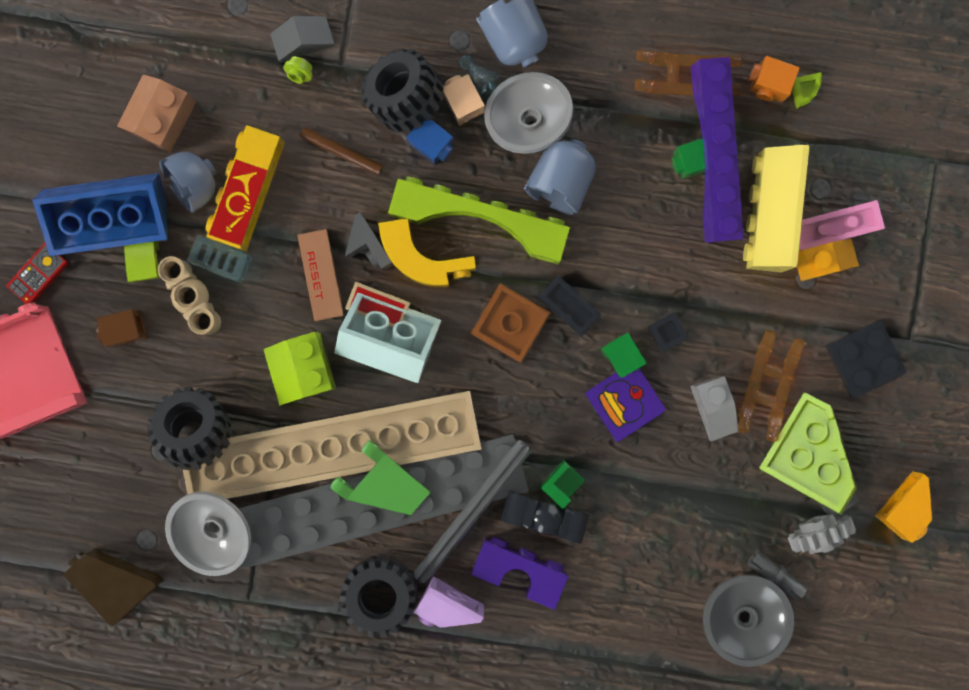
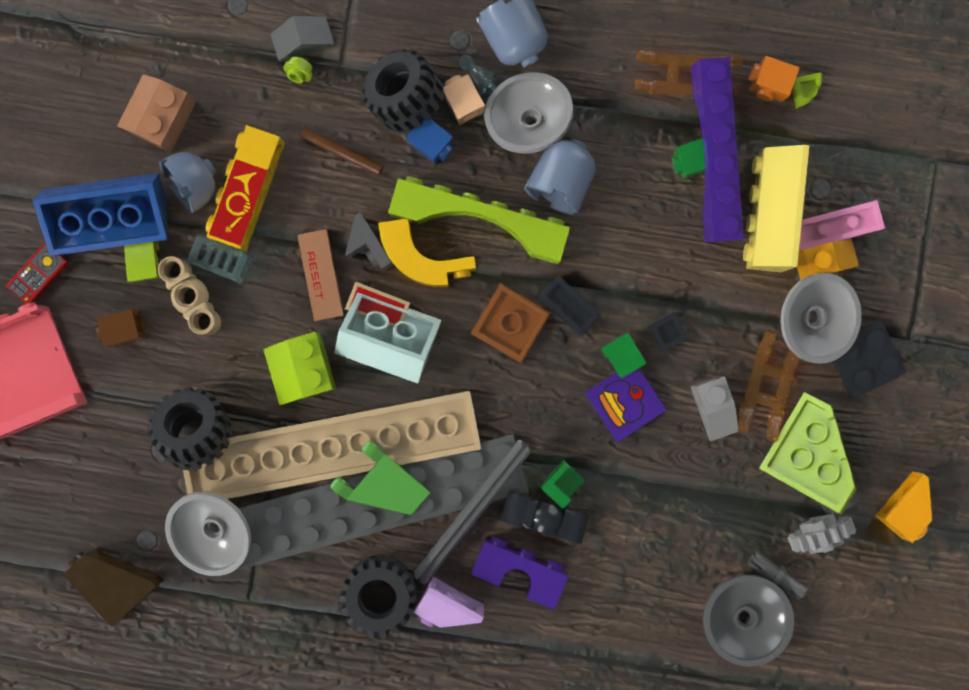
none -> light grey dish [781,273,862,364]

